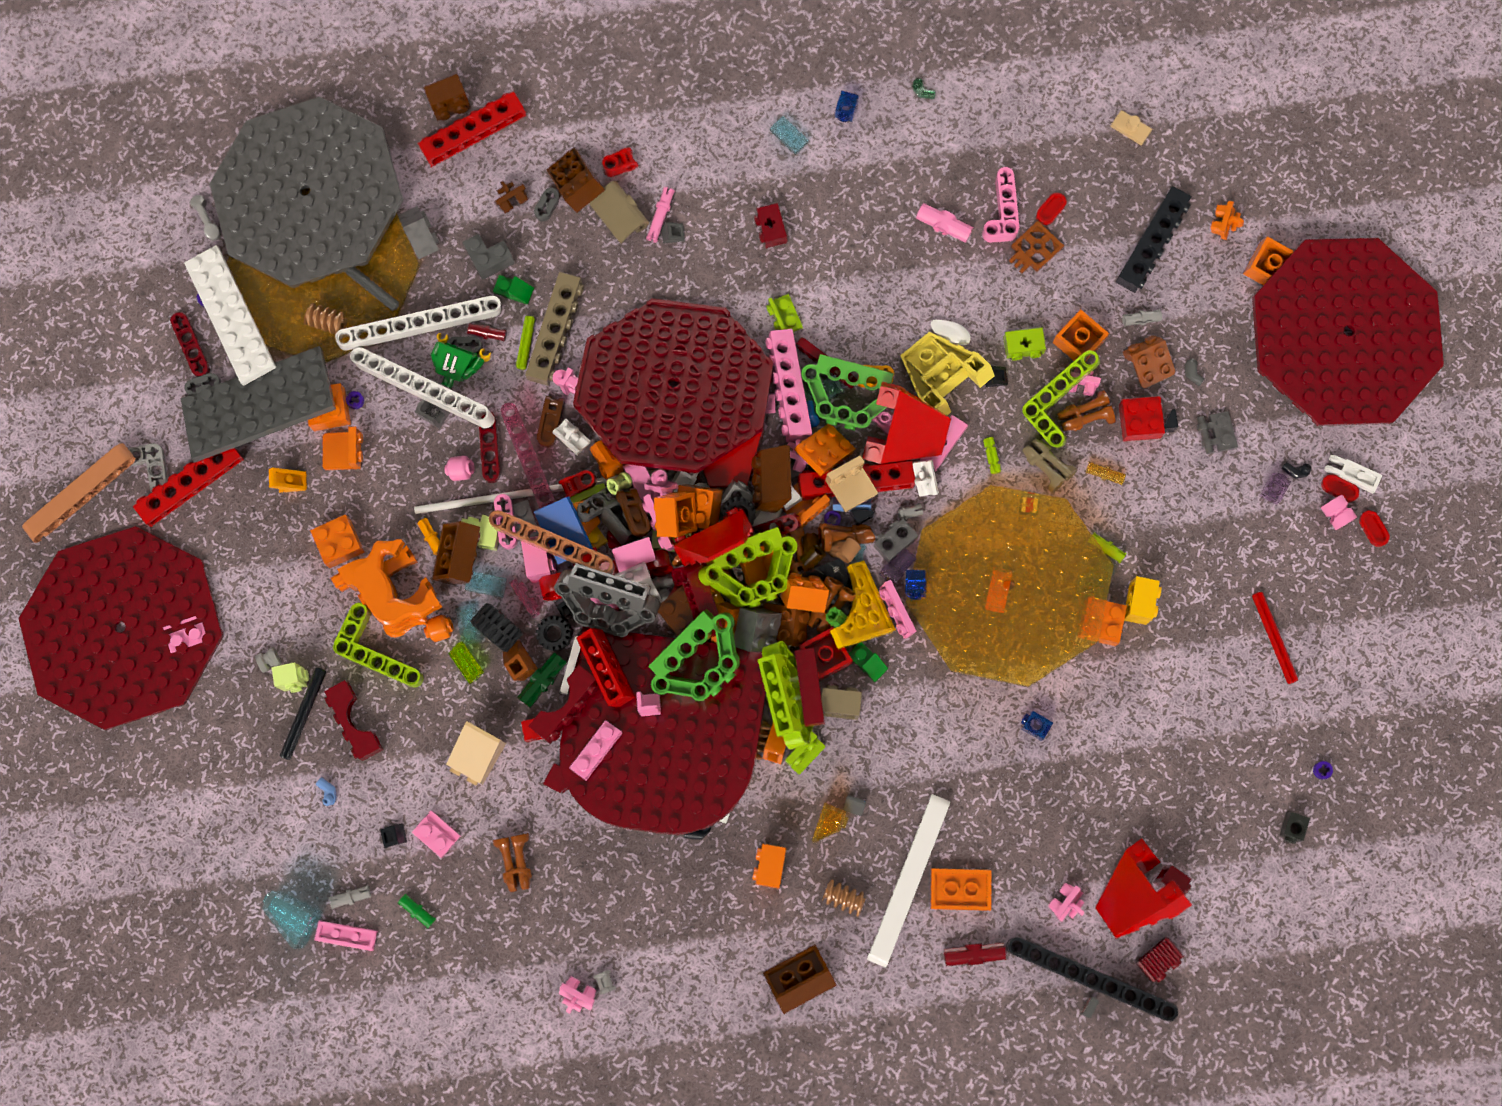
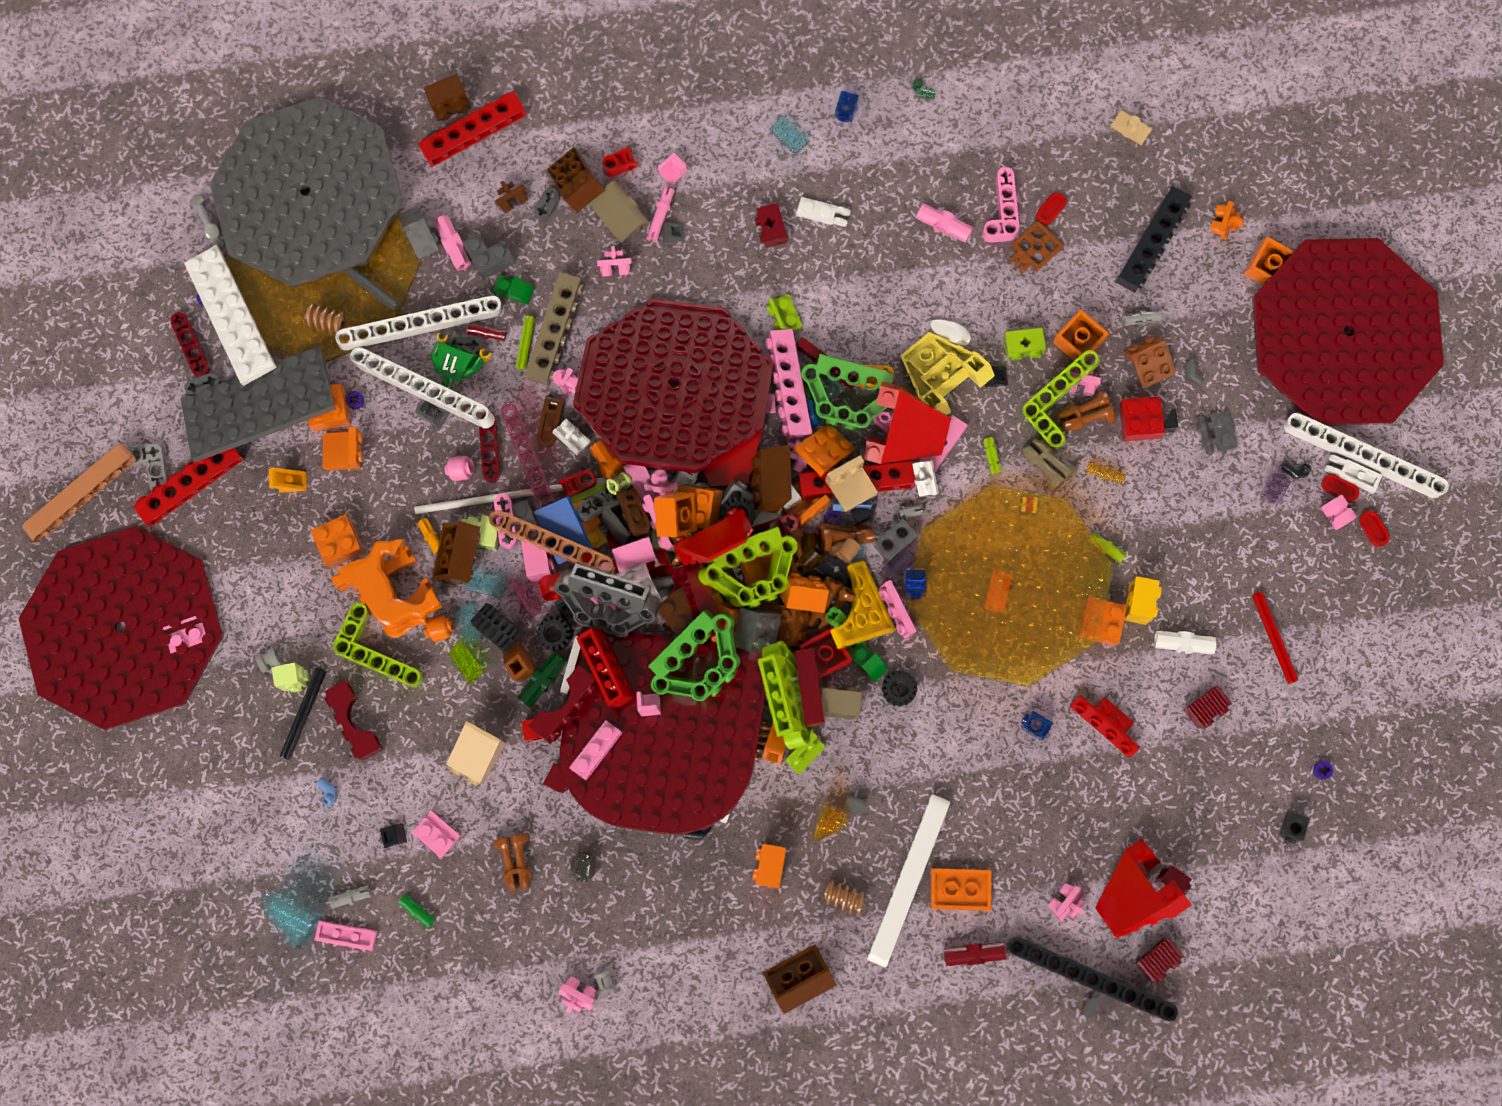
none -> bright pink piece [434,215,471,271]
none -> clear smoke head [570,852,596,882]
none -> bright pink hips [597,246,632,277]
none -> bright pink panel [658,153,687,185]
none -> white hinge [796,197,851,227]
none -> black tyre [882,670,917,707]
none -> red bracket [1070,695,1140,758]
none -> white piece [1154,631,1216,655]
none -> dark red brick [1183,685,1232,729]
none -> white beam [1284,413,1449,498]

